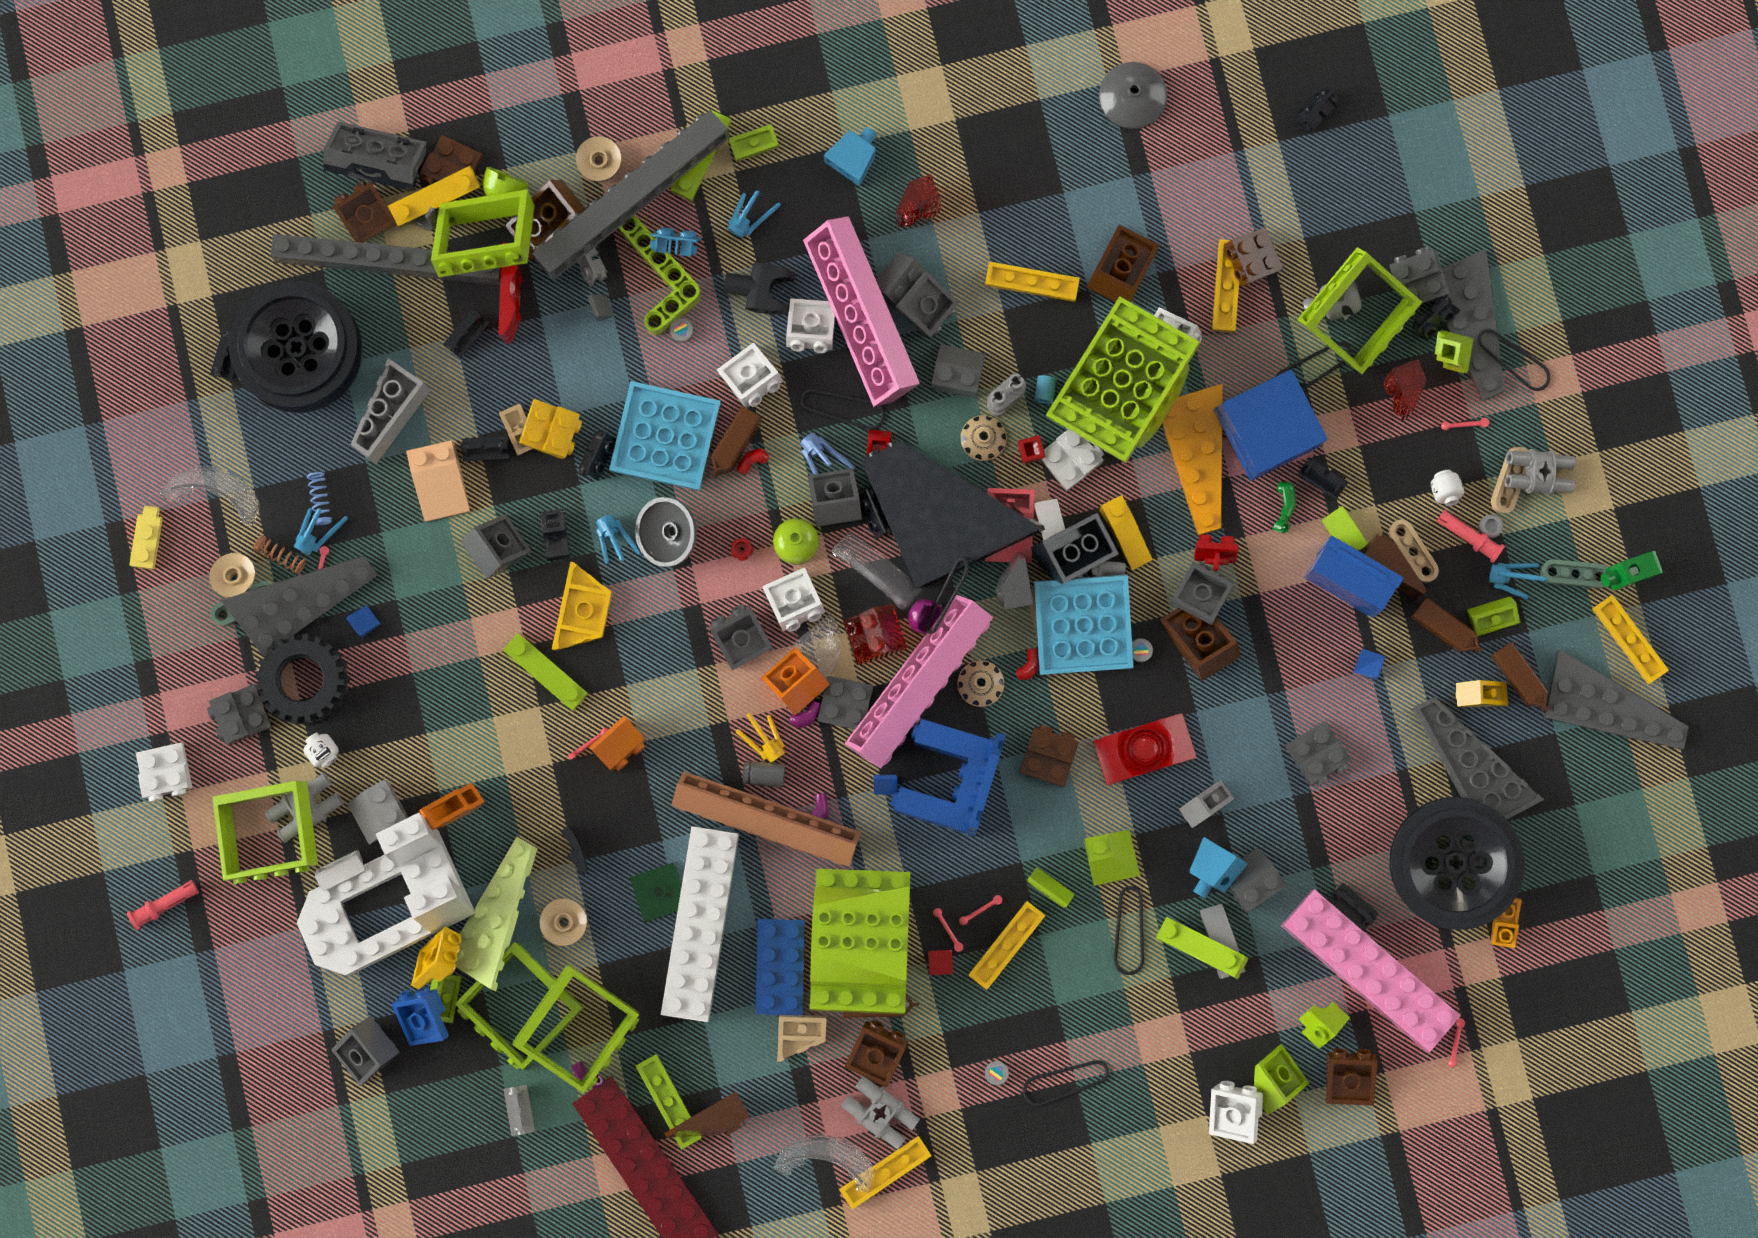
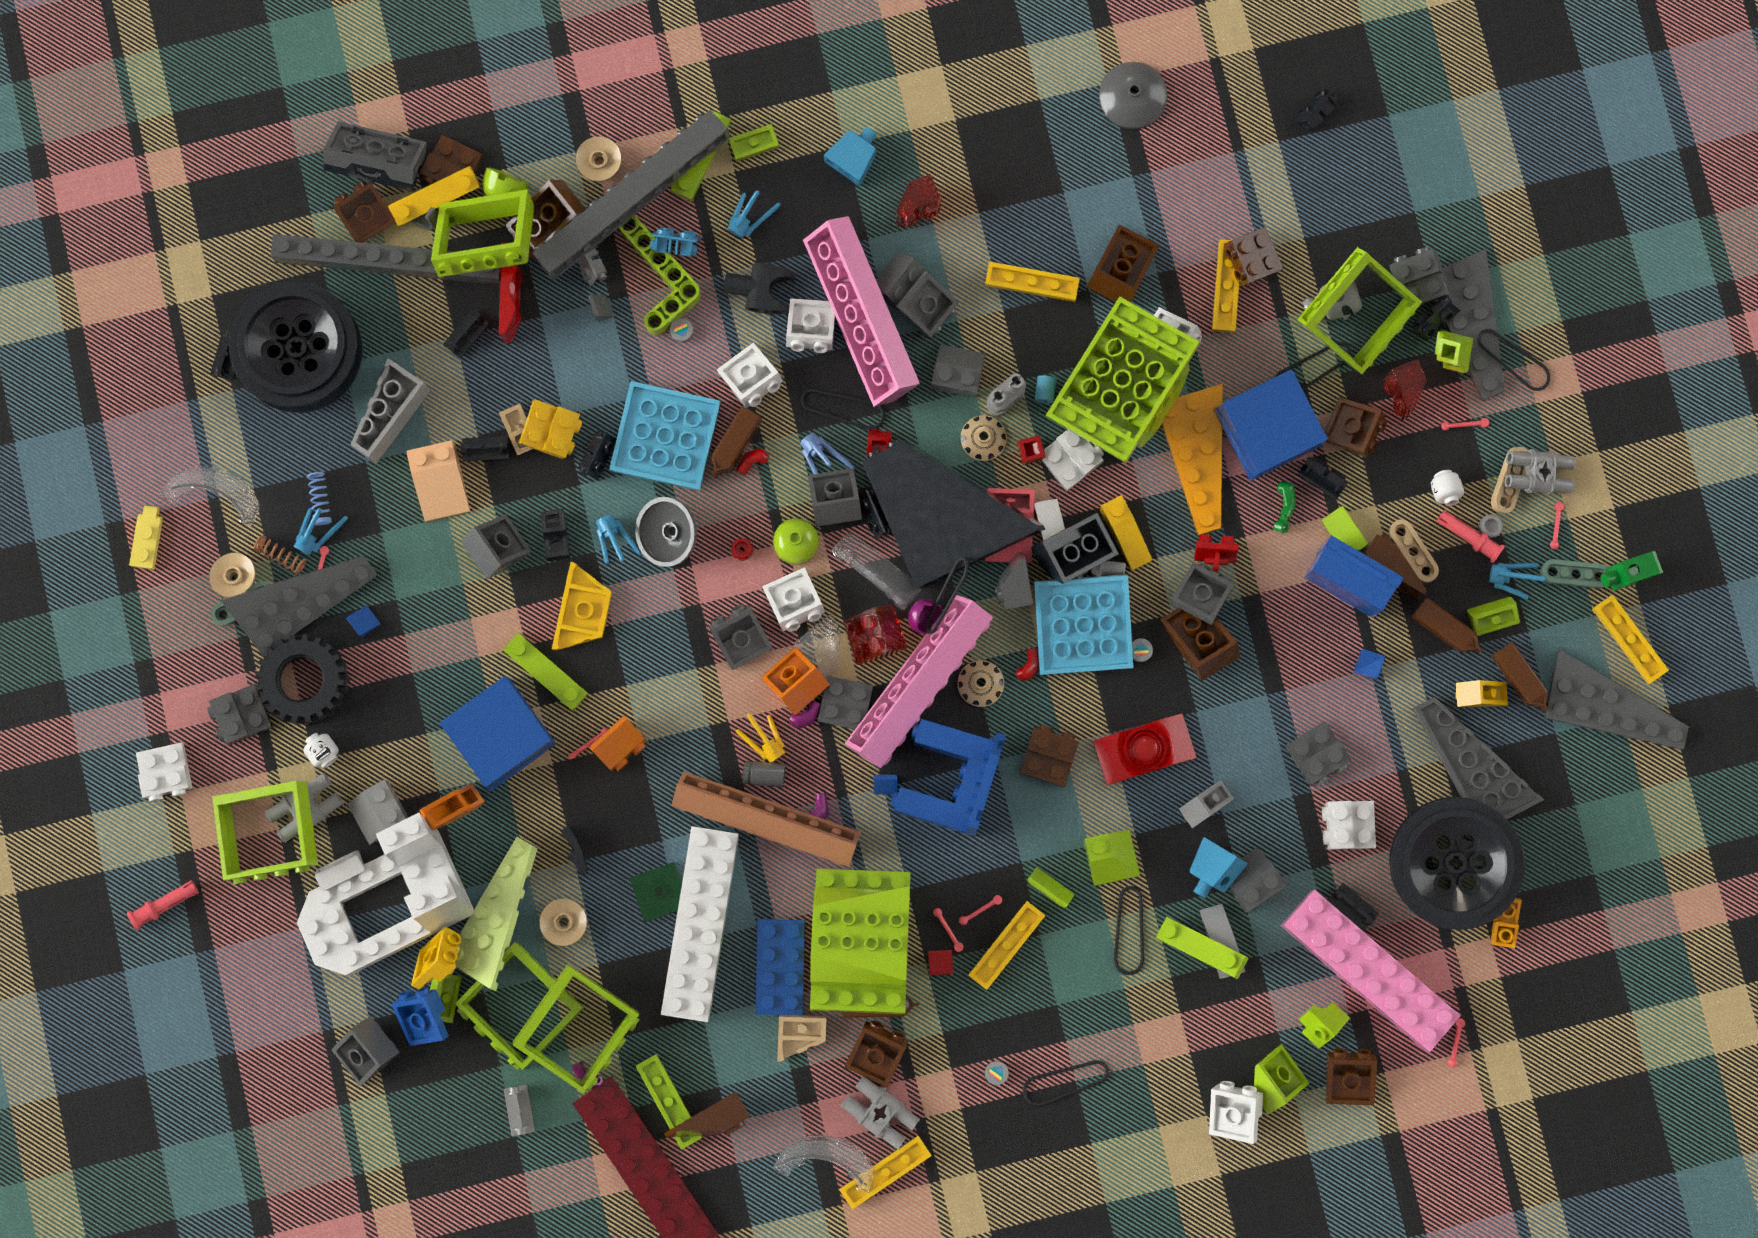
none -> blue container [440,676,557,792]
none -> white plate [1322,801,1376,850]
none -> reddish brown plate [1324,397,1387,458]
none -> coral hinge [1550,502,1564,549]

